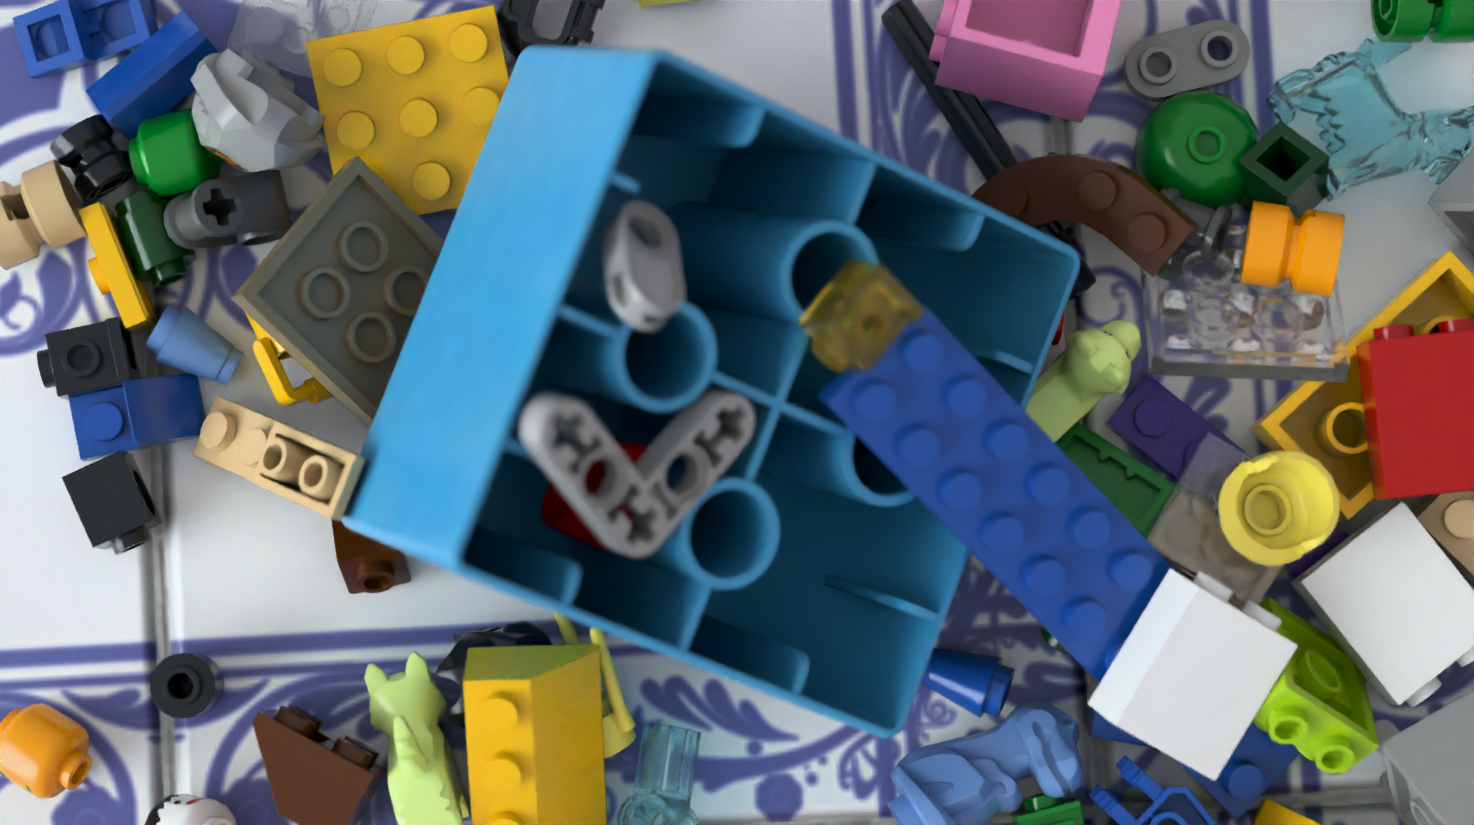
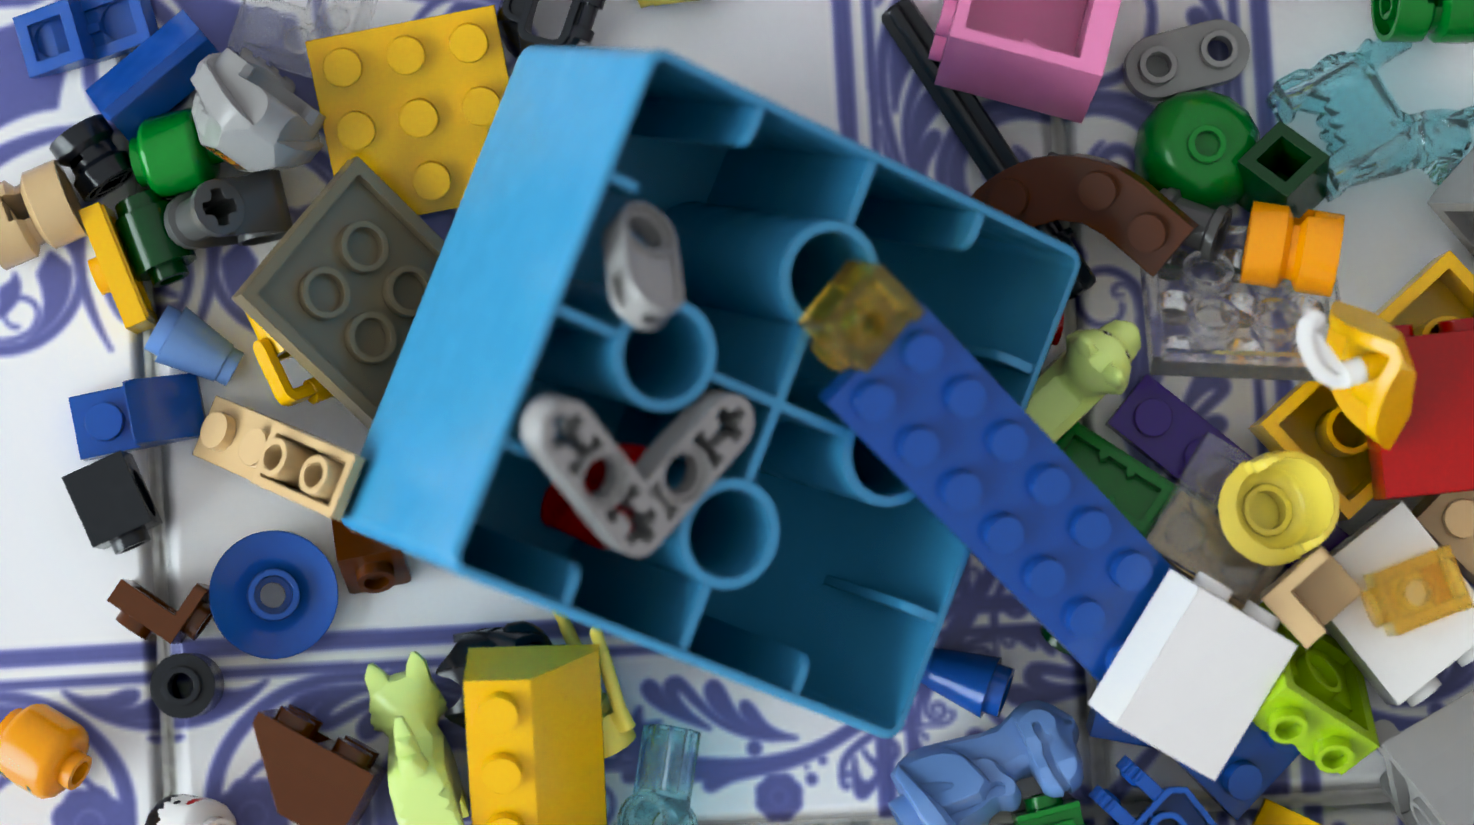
black brick [37,317,141,400] -> none
none -> reddish brown bracket [107,579,212,644]
none -> blue dish [209,531,338,659]
none -> tan panel [1260,544,1361,649]
none -> yellow hat [1296,300,1416,450]
none -> clear yellow brick [1361,545,1474,636]

